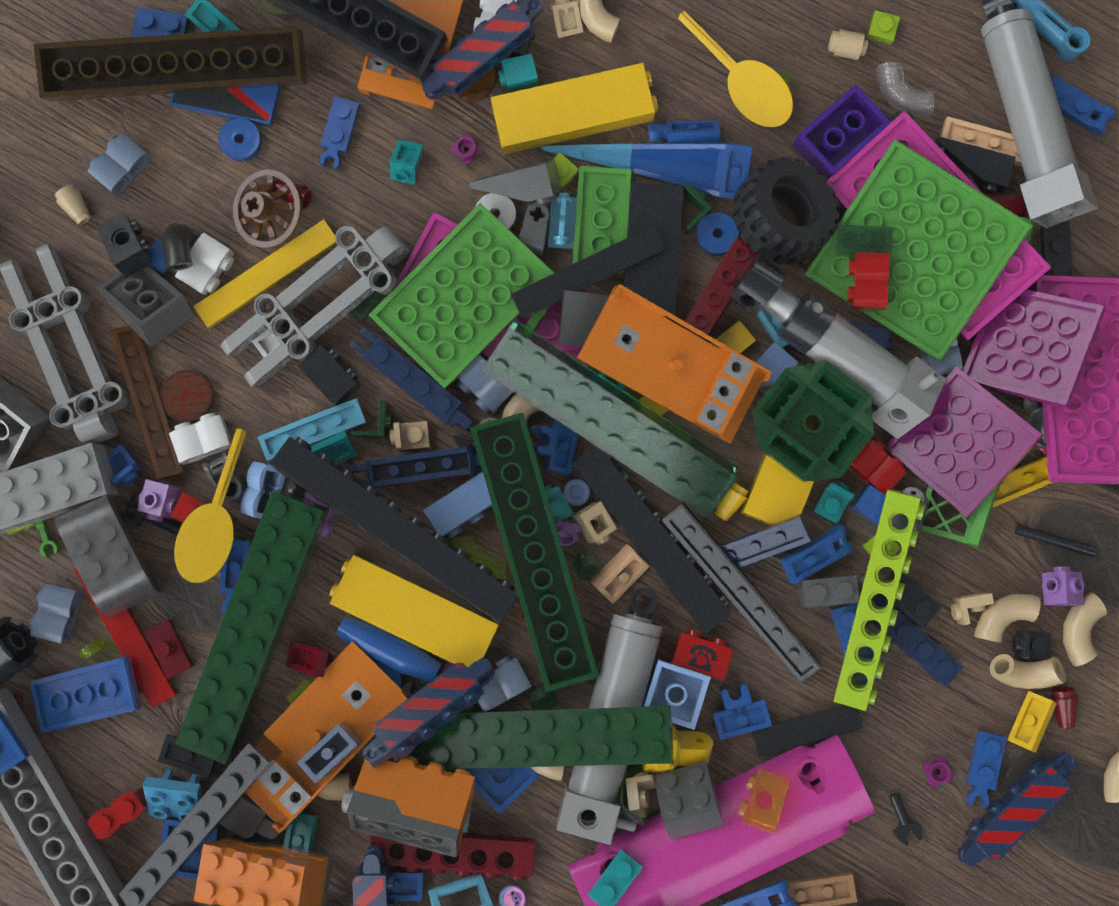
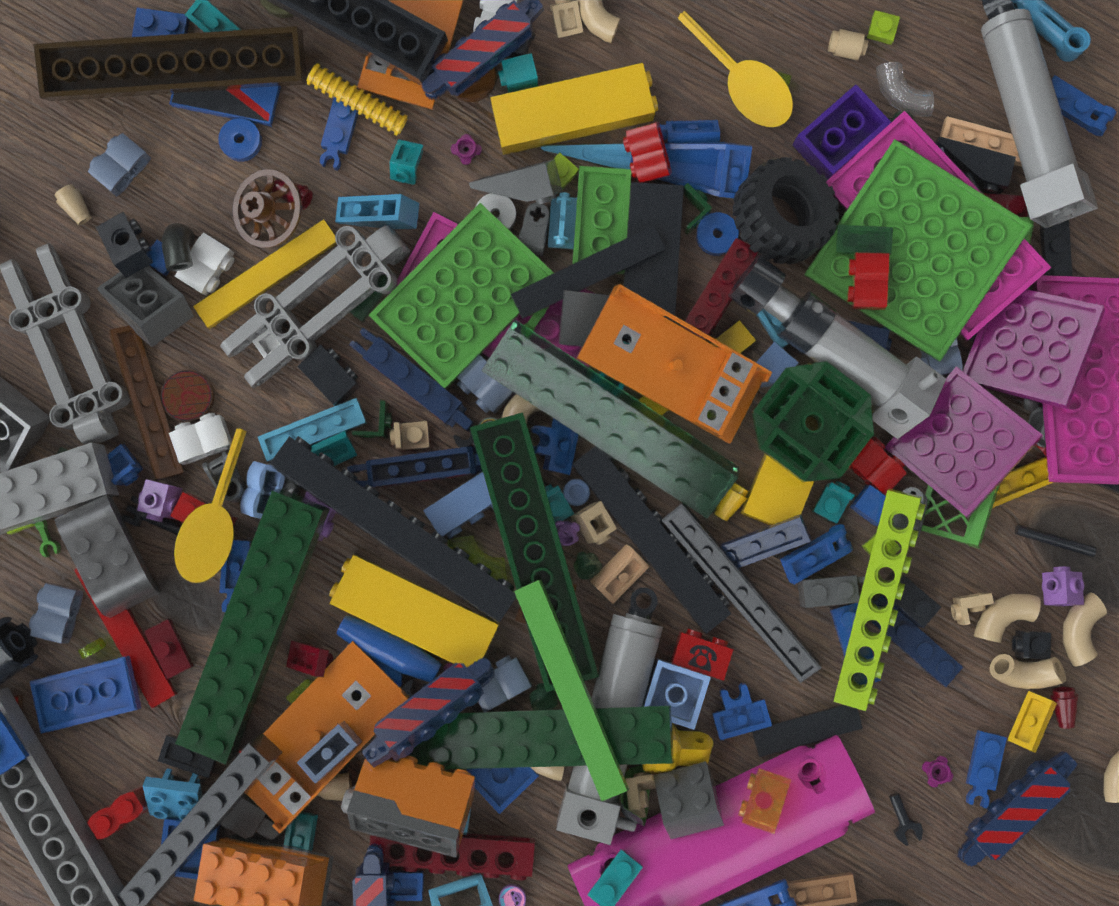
none -> yellow piece [306,63,408,136]
none -> dark azure slope [335,194,420,229]
none -> bright green tile [514,580,629,801]
none -> red brick [623,121,672,183]

